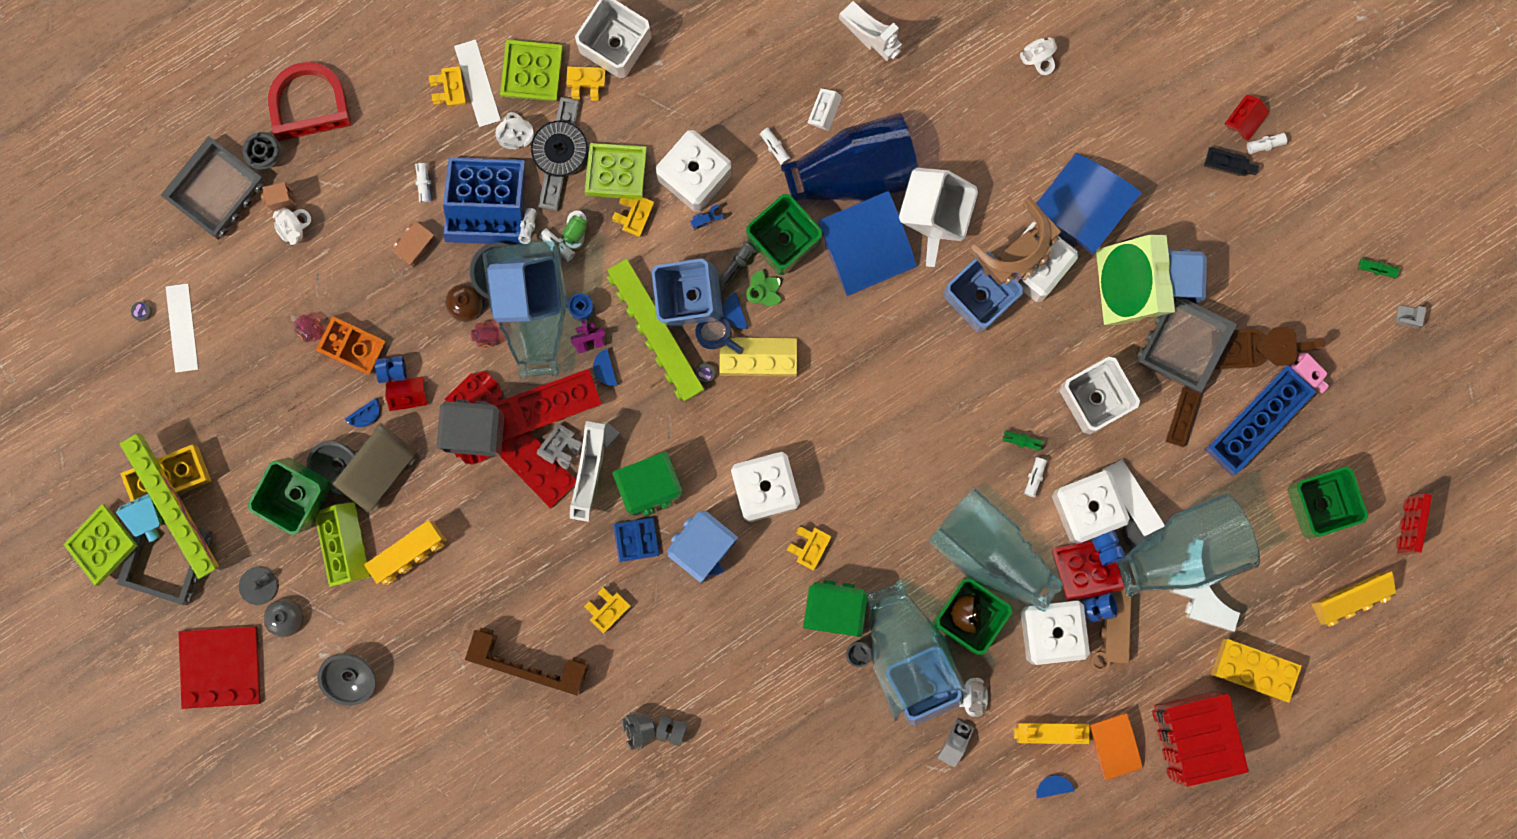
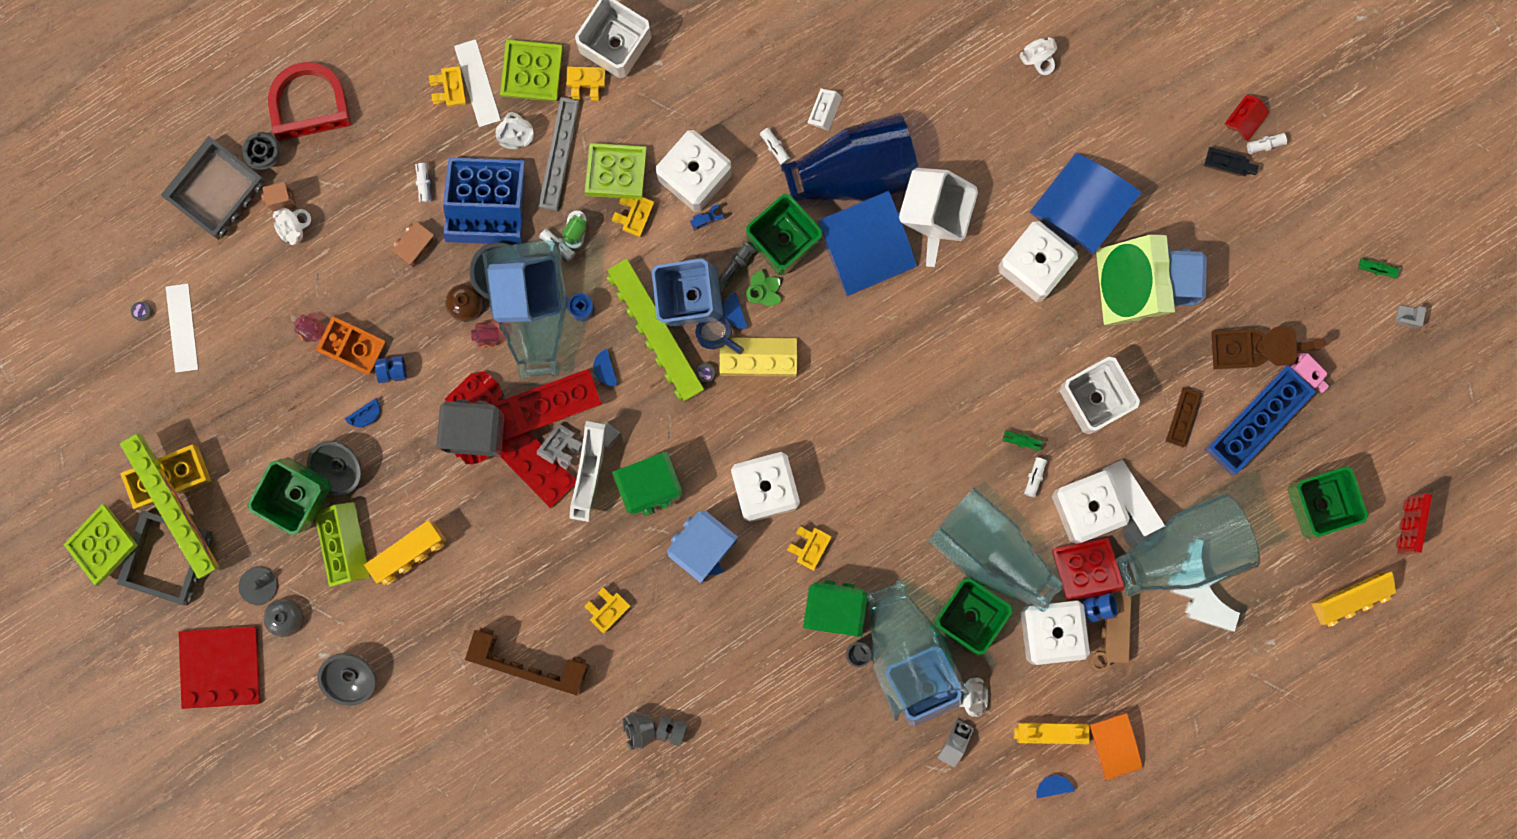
medium azure torso [116,494,162,542] -> none
dark tan windscreen [331,423,417,512] -> none
red panel [385,377,427,411] -> none
white pin [518,208,537,244] -> none
piece [531,120,588,177] -> none
magenta hips [571,320,606,354] -> none
blue slope [613,518,659,562] -> none
white arch [839,1,902,61] -> none
medium blue plate [944,252,1023,332] -> none
reddish brown cylinder [949,594,981,633] -> none
medium nougat piece [969,196,1061,286] -> none
blue wheel [1092,531,1126,566] -> none
clear piece [1137,297,1237,395] -> none
red piece [1152,691,1249,787] -> none
yellow brick [1211,639,1302,703] -> none

